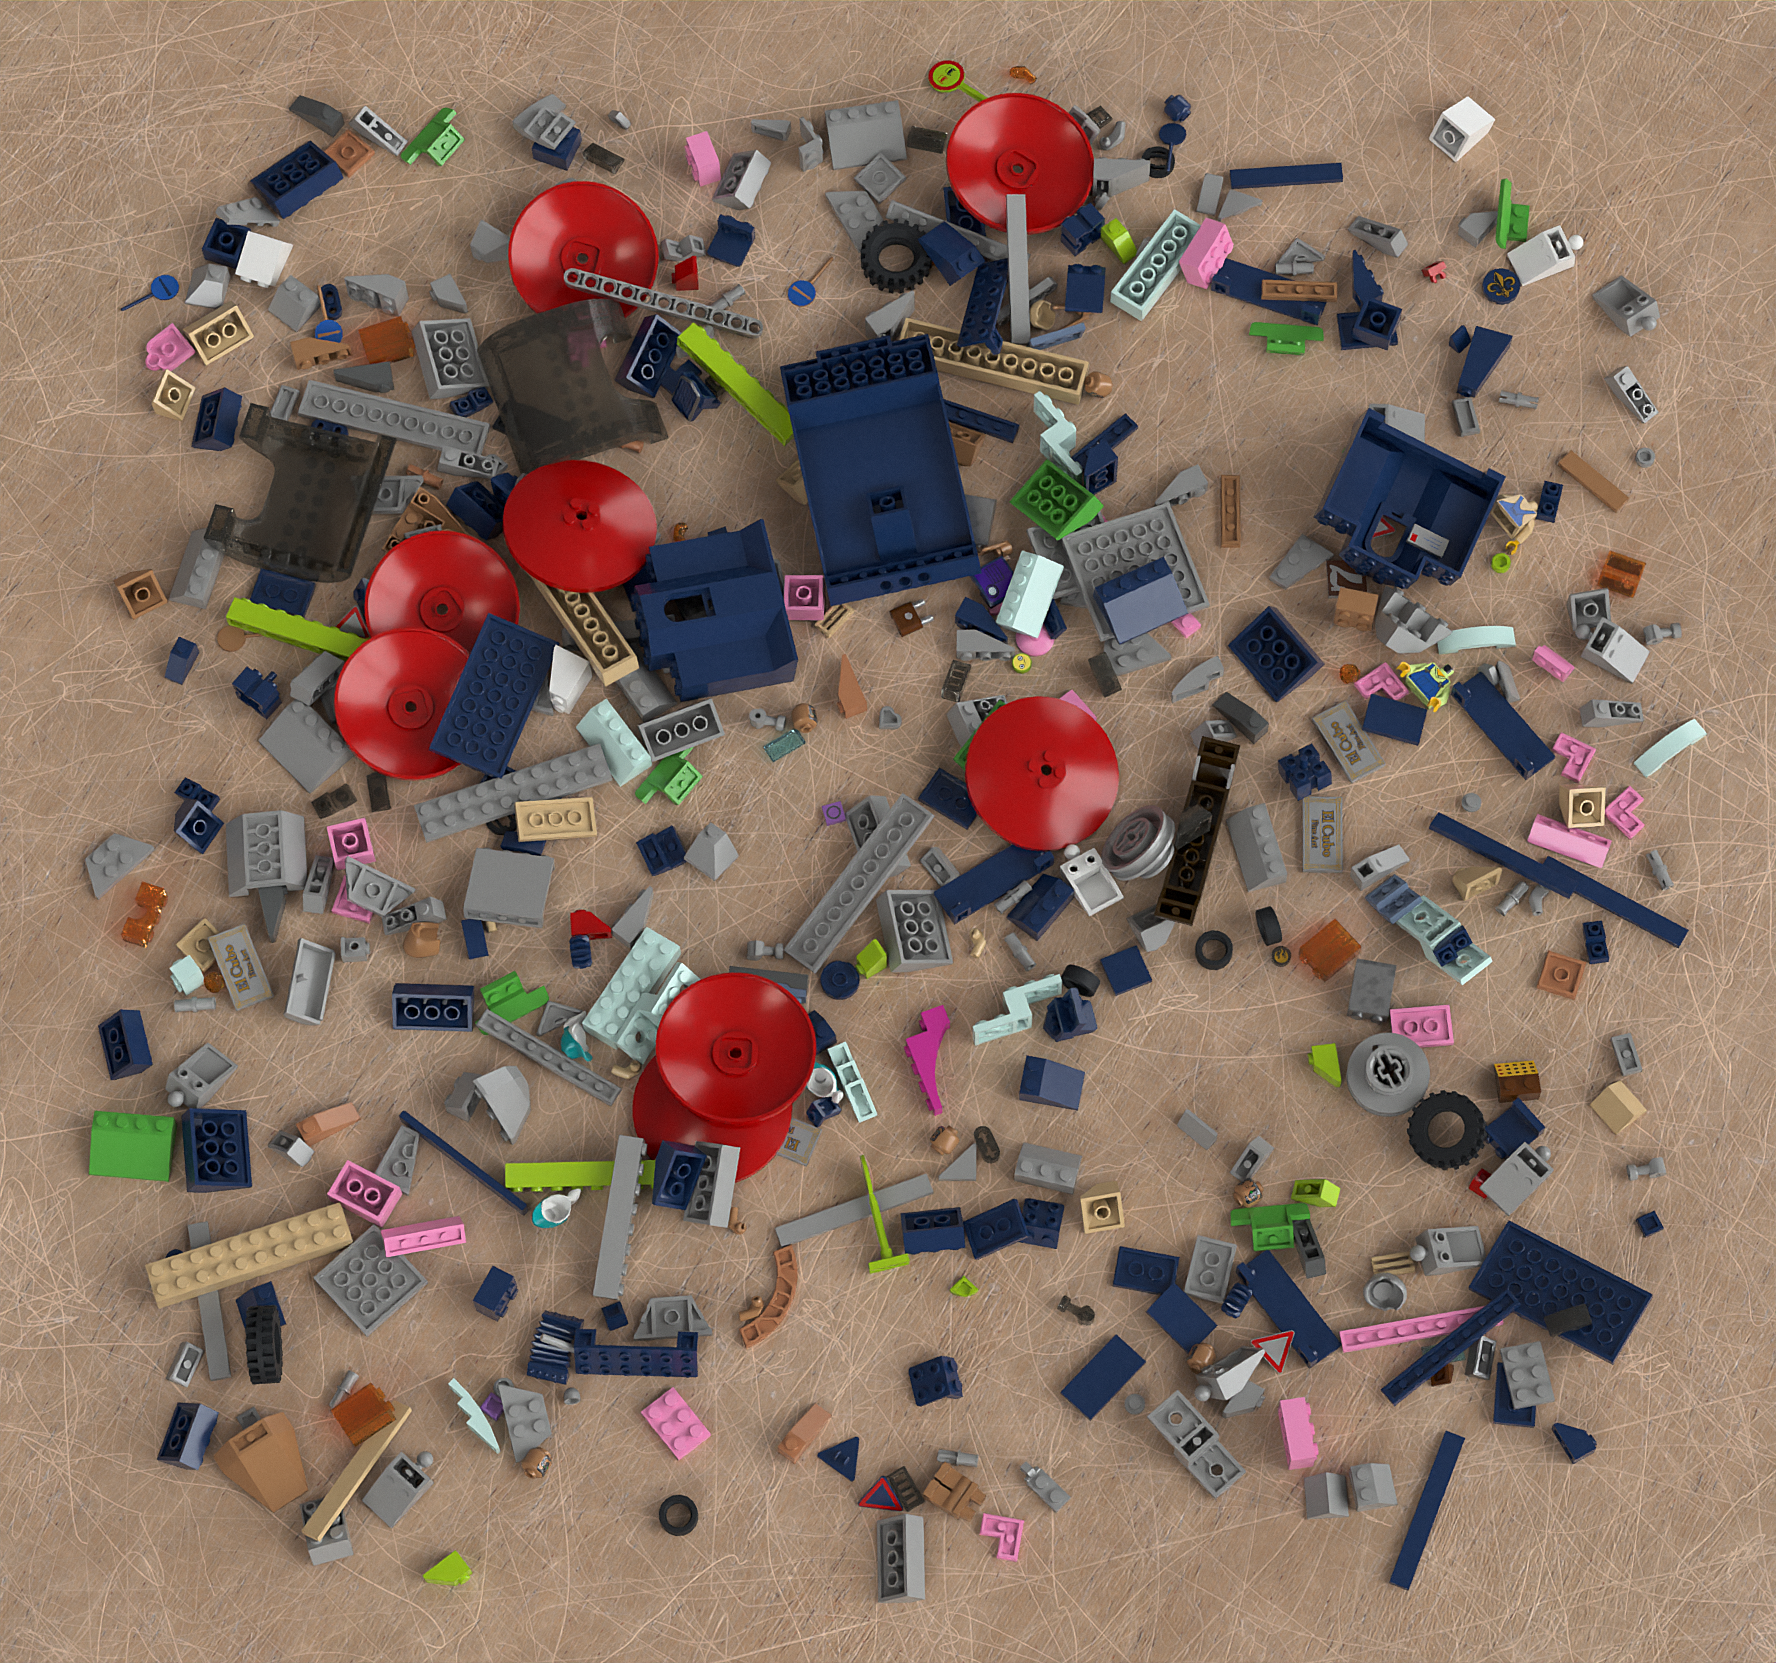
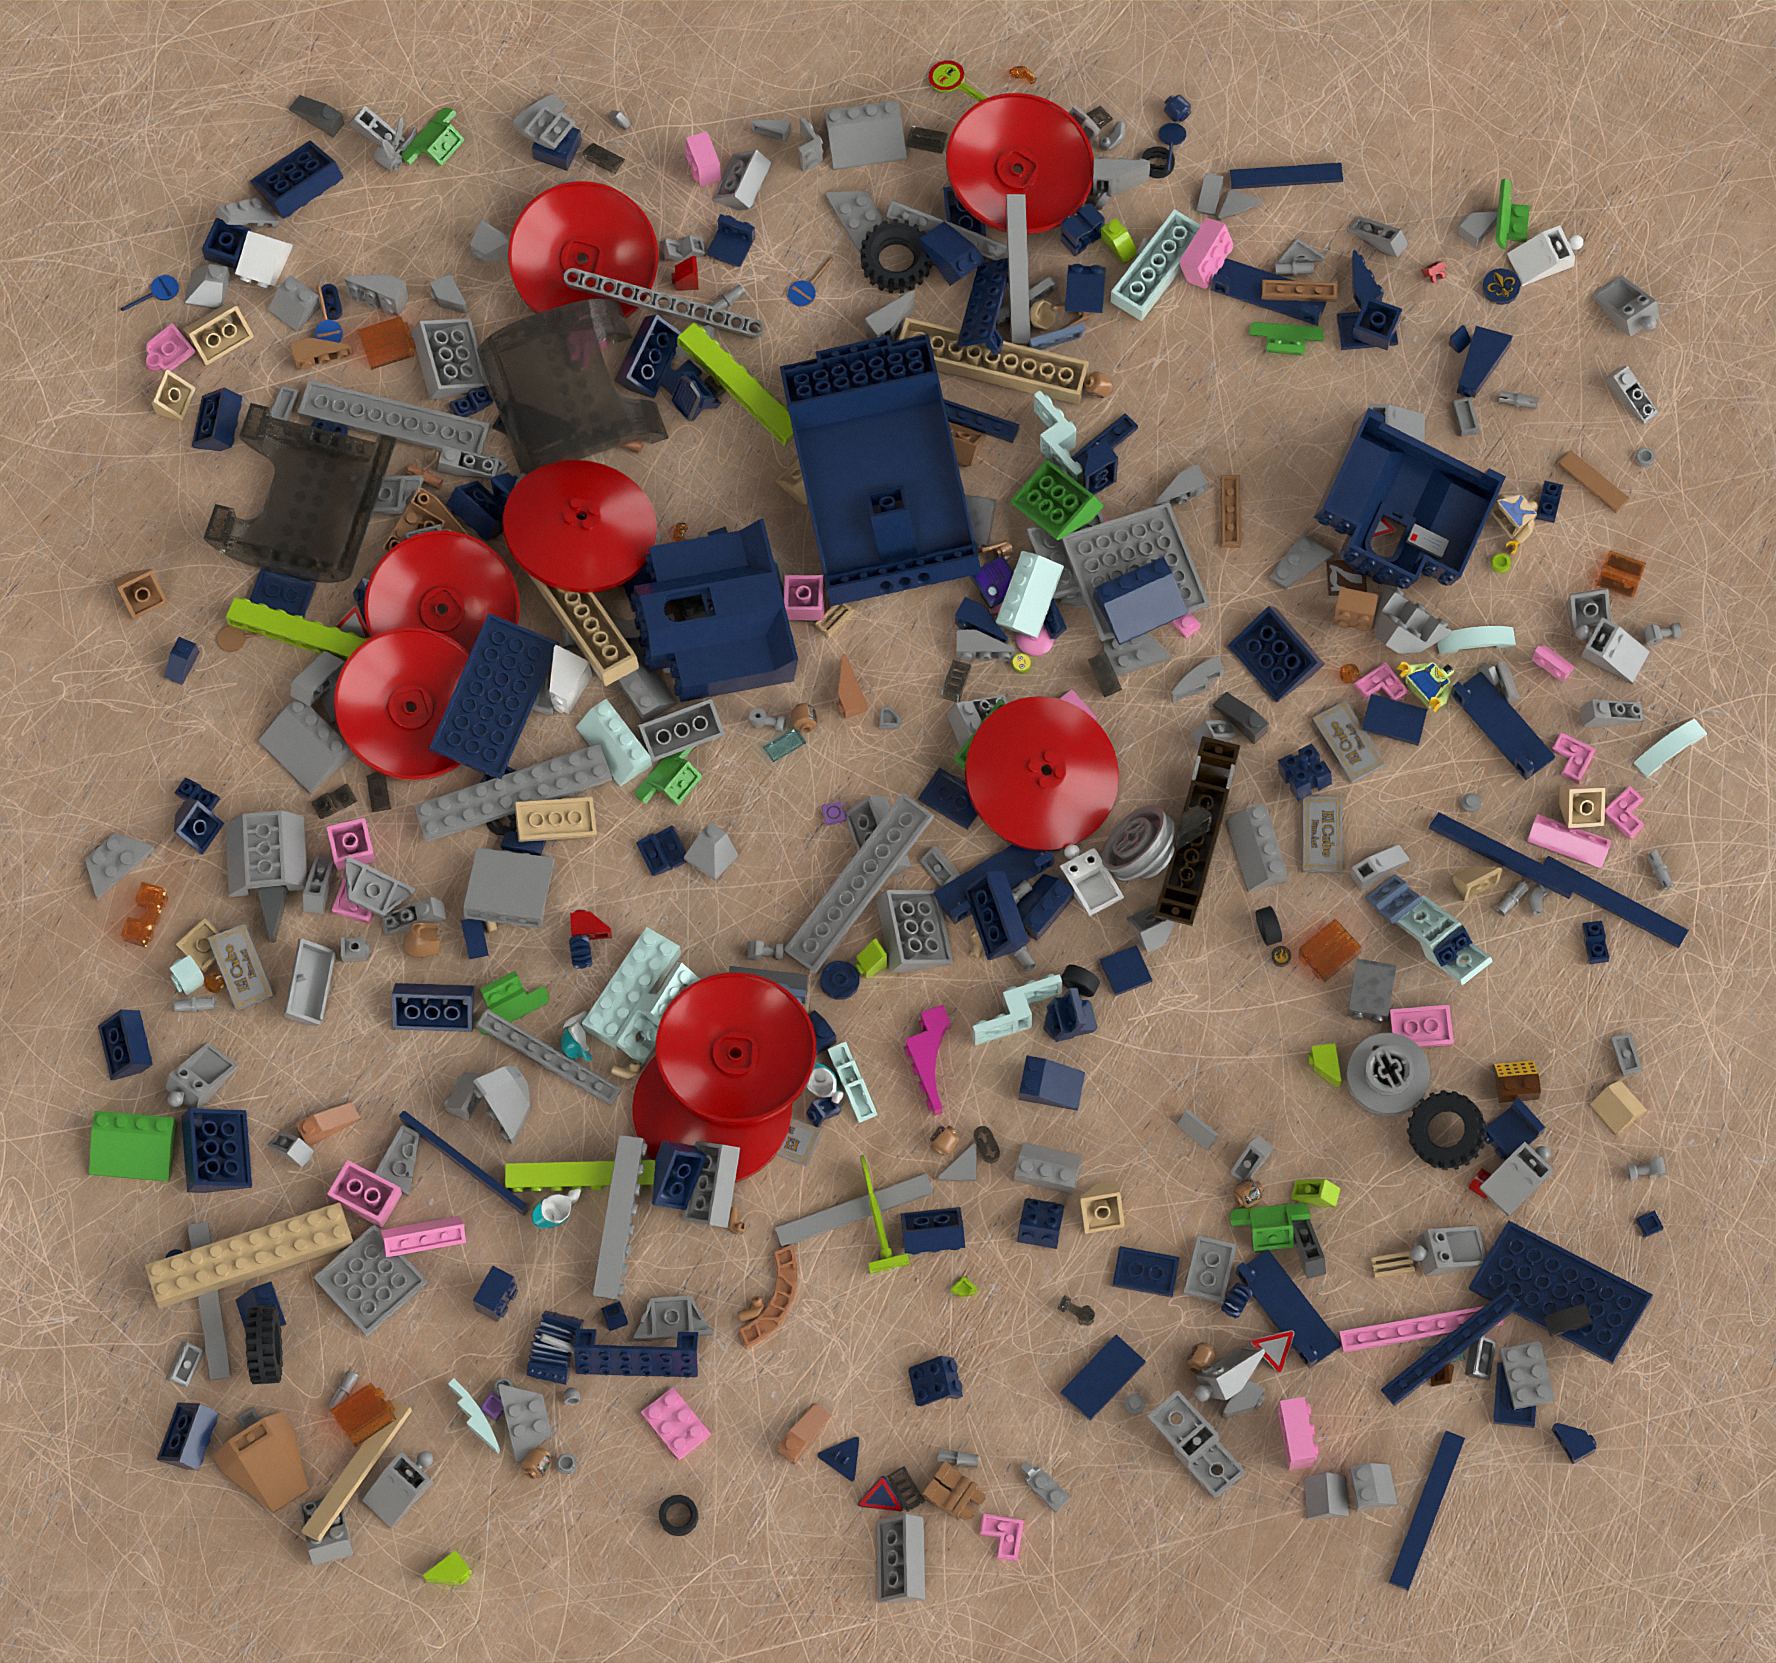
light grey slope [169,528,229,609] -> none
dark blue brick [232,666,282,720] -> none
nougat tile [324,129,375,178] -> none
dark grey slope [333,361,394,393] -> none
light grey tile [536,1000,583,1037] -> none
light grey slope [612,886,654,949] -> none
light grey tile [854,152,906,204] -> none
reddish brown piece [889,599,934,637] -> none
dark blue tile [963,1199,1029,1260] -> none
dark blue tile [1145,1283,1218,1354] -> none
black tyre [1195,930,1233,970] -> none
light grey piece [1363,1272,1407,1311] -> none
white slope [1429,97,1495,162] -> none
nougat tile [1536,950,1586,1000] -> none
none -> light grey plant [374,117,416,172]
none -> light grey plate [556,1454,577,1475]
none -> dark blue slope [964,871,1029,960]

